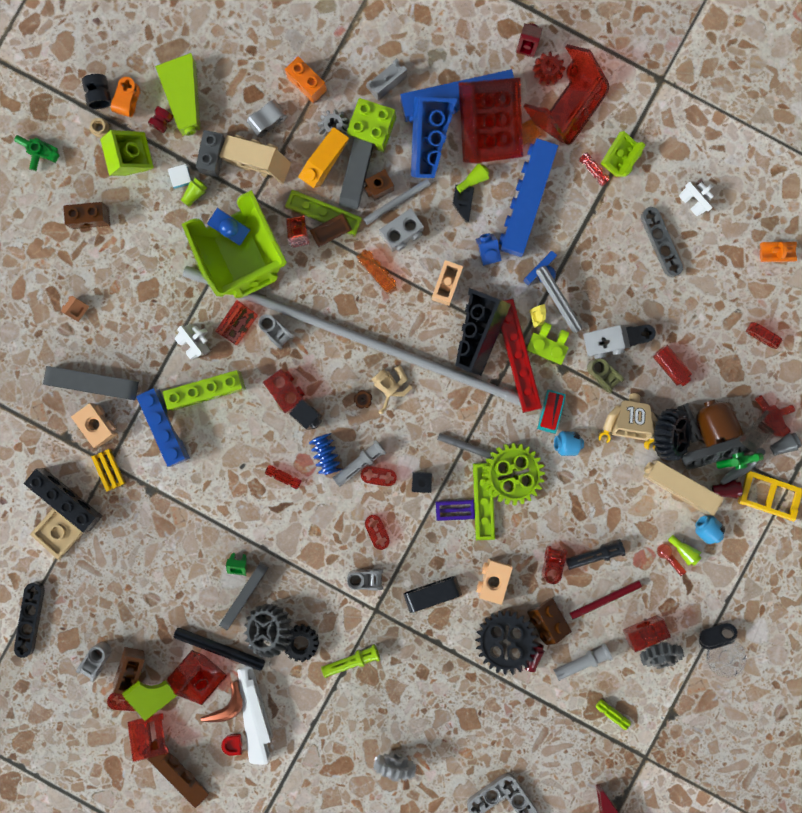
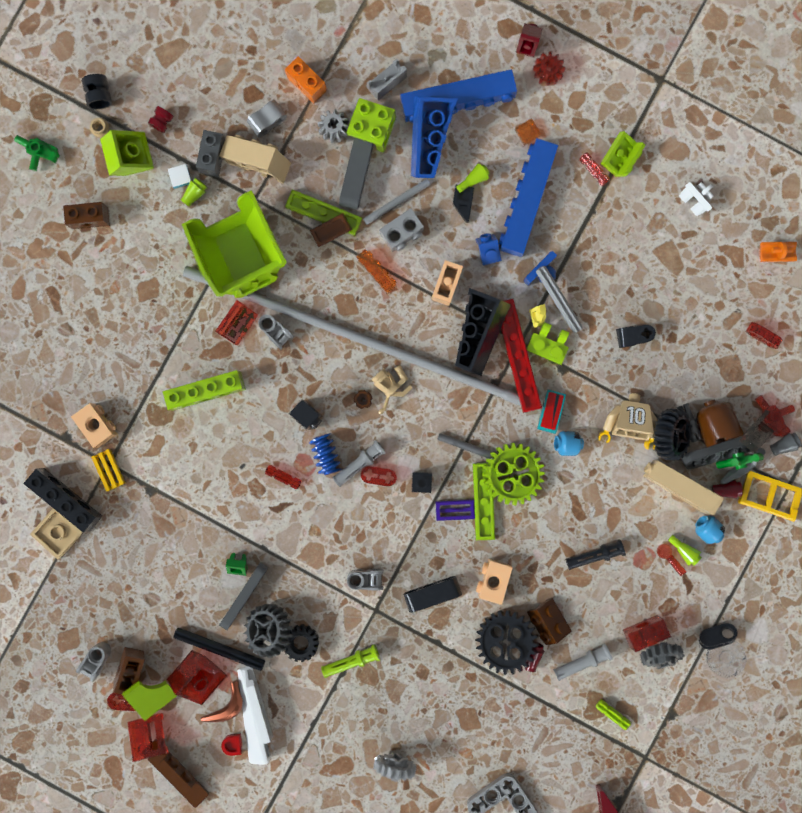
black beam [14,582,45,658] -> none
dark grey beam [43,366,139,401] -> none
nougat tile [61,296,89,322] -> none
orange piece [111,77,140,117] -> none
blue arch [136,388,190,467] -> none
lime slope [155,53,201,136] -> none
white hips [175,324,210,360] -> none
blue tile [207,207,250,246] -> none
clear red brick [263,369,306,414] -> none
clear red slope [286,216,310,248] -> none
light orange slope [298,127,350,188] -> none
reddish brown brick [364,169,394,201] -> none
clear red beam [365,514,390,550] -> none
clear red slope [459,77,523,163] -> none
clear red windscreen [523,44,609,145] -> none
clear red piece [542,545,567,584] -> none
dark red bar [569,580,642,620] -> none
light grey brick [583,325,630,359] -> none
olive piece [587,359,624,394] -> none
dark grey beam [641,207,683,277] -> none
clear red brick [652,344,692,386] -> none

